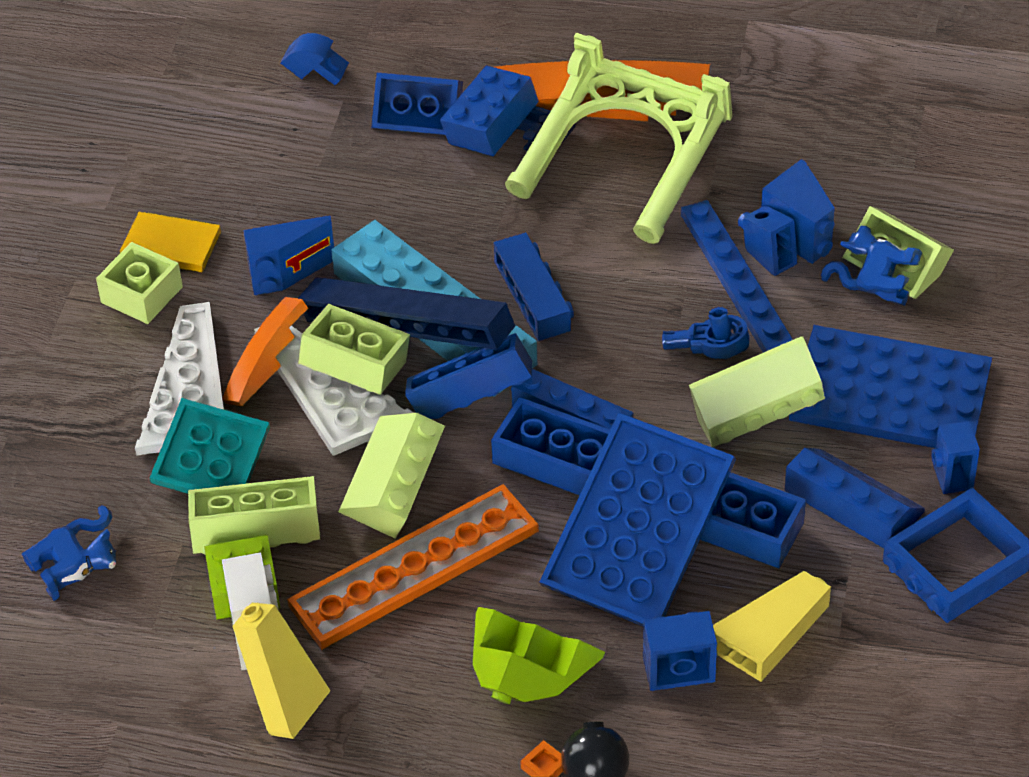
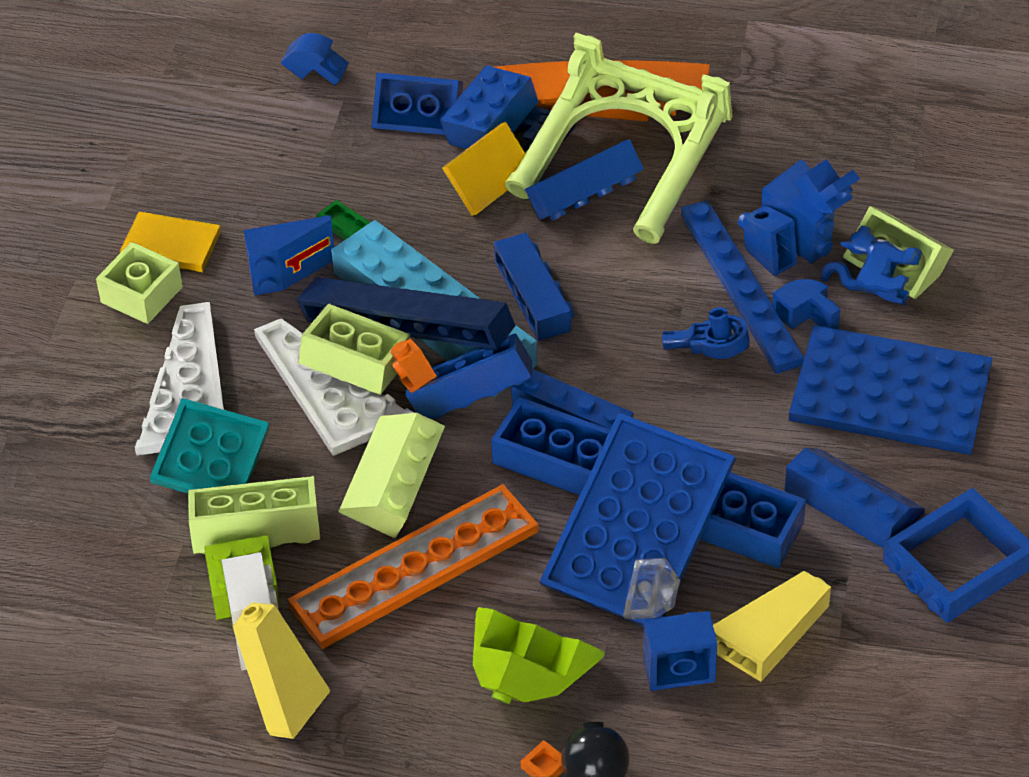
blue animal [22,505,116,601] -> none
orange slope [222,297,308,406] -> none
yellowish green slope [689,336,825,447] -> none
blue brick [931,421,980,494] -> none
none -> green plate [316,199,371,240]
none -> orange brick [390,338,437,393]
none -> yellow tile [442,122,525,216]
none -> blue brick [525,139,644,221]
none -> clear slope [623,558,680,619]
none -> blue brick [772,279,840,329]
none -> blue brick [793,159,860,214]

